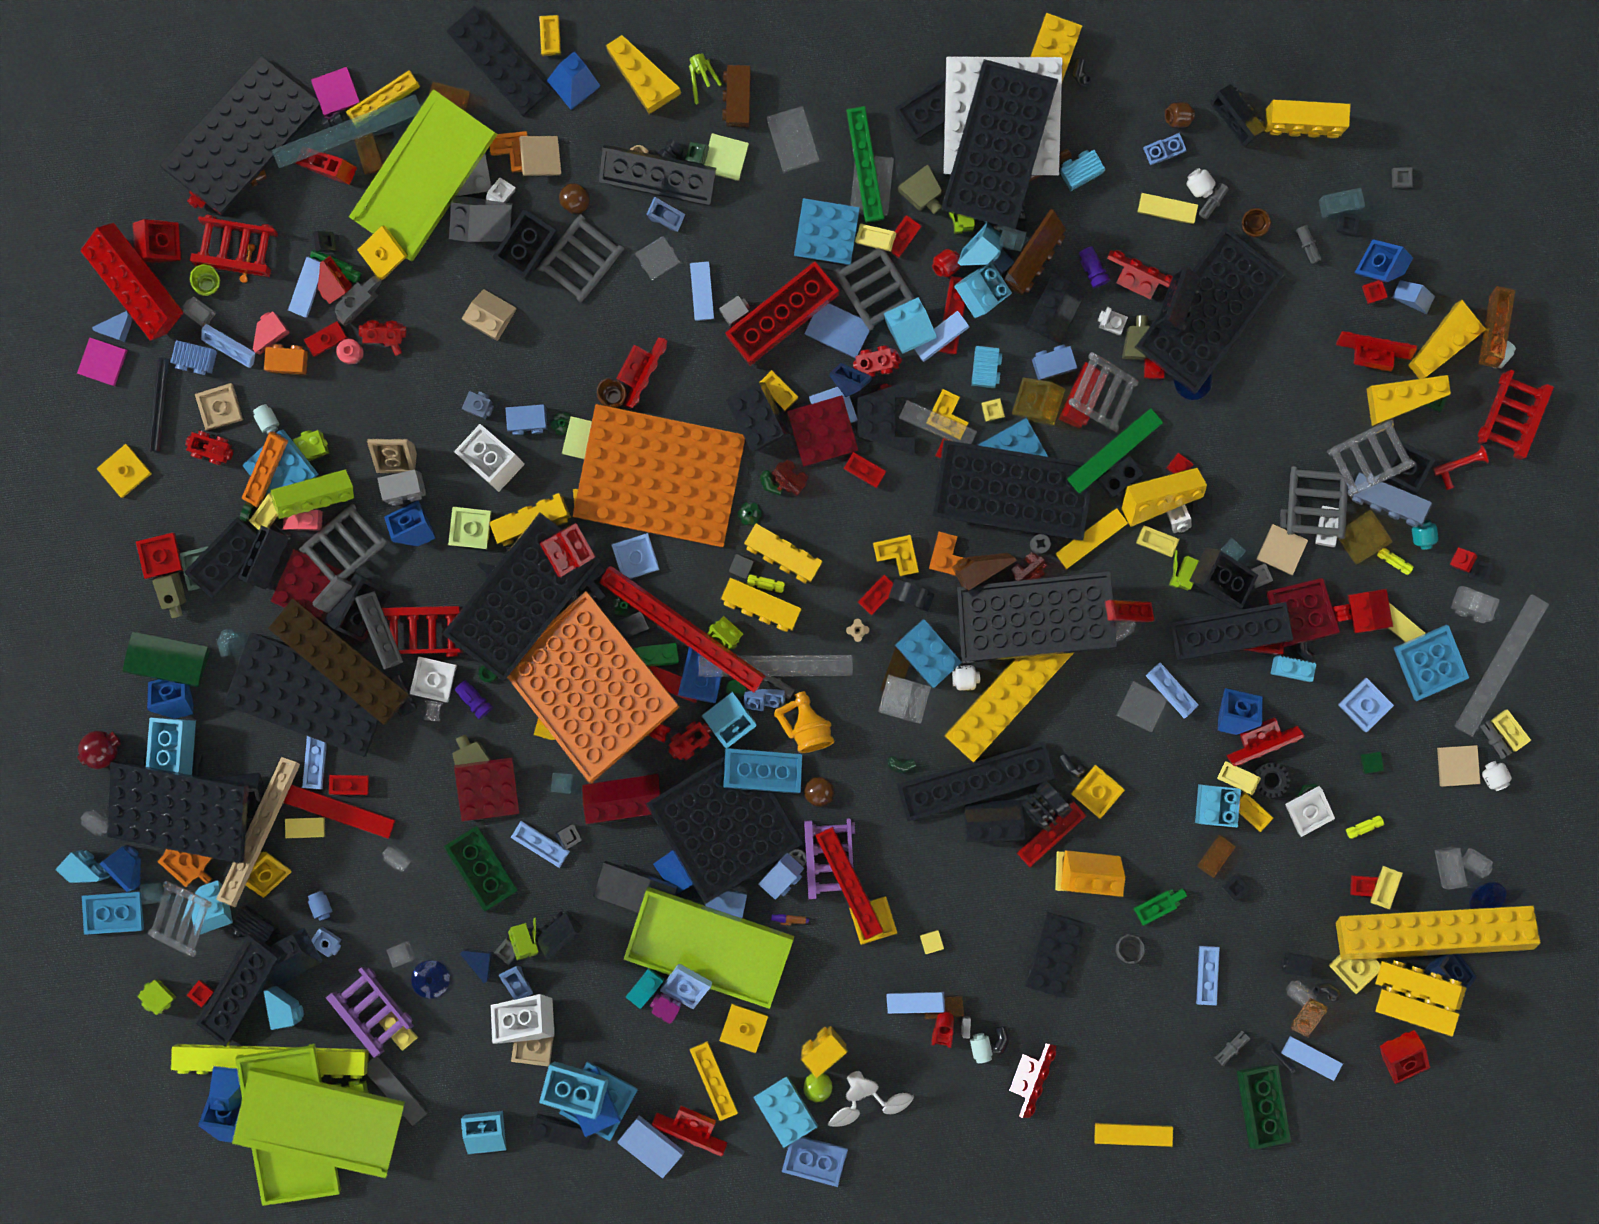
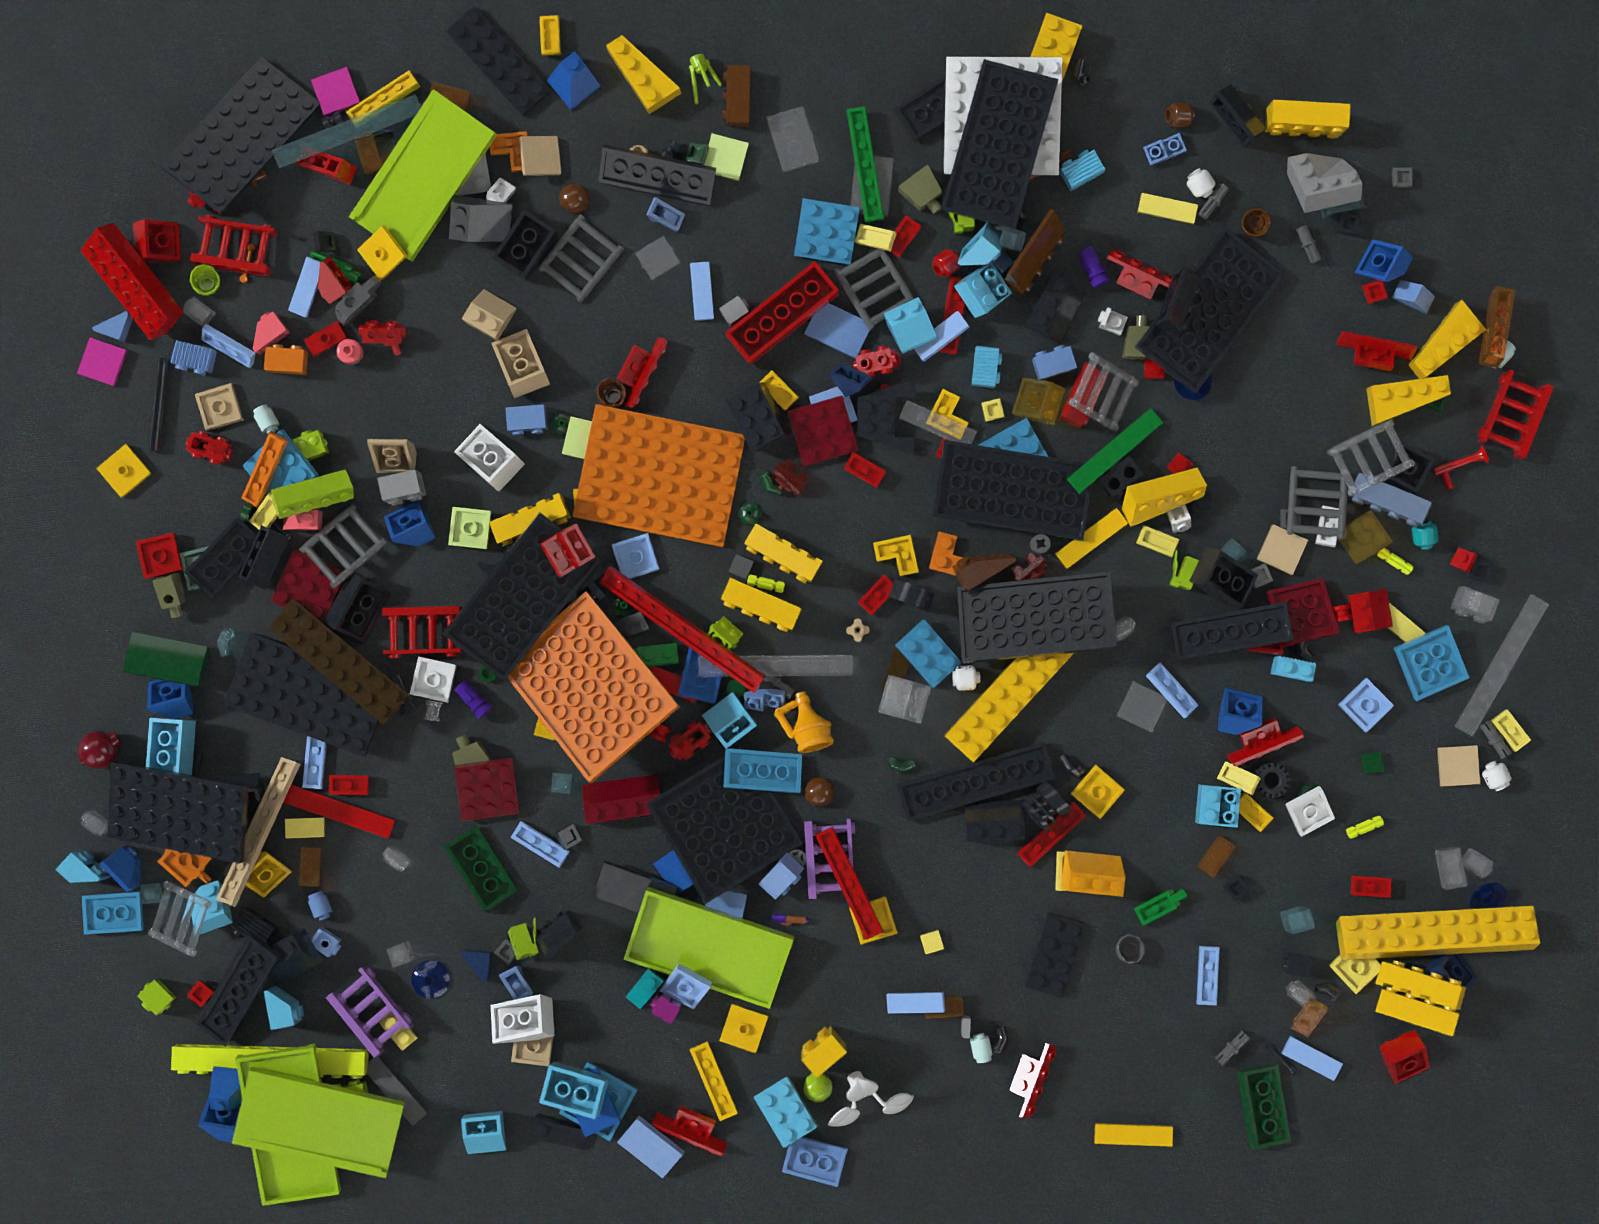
flat silver tile [312,575,353,613] -> none
dark grey tile [355,591,403,670] -> none
sand blue brick [462,391,494,420] -> none
red piece [931,1012,954,1048] -> none
red tile [1105,600,1154,622] -> none
light yellow tile [1370,866,1403,909] -> none
none -> clear orange plate [299,847,322,887]
none -> tan slope [491,329,550,399]
none -> clear light blue panel [1280,905,1315,934]
none -> light grey slope [1287,153,1362,213]

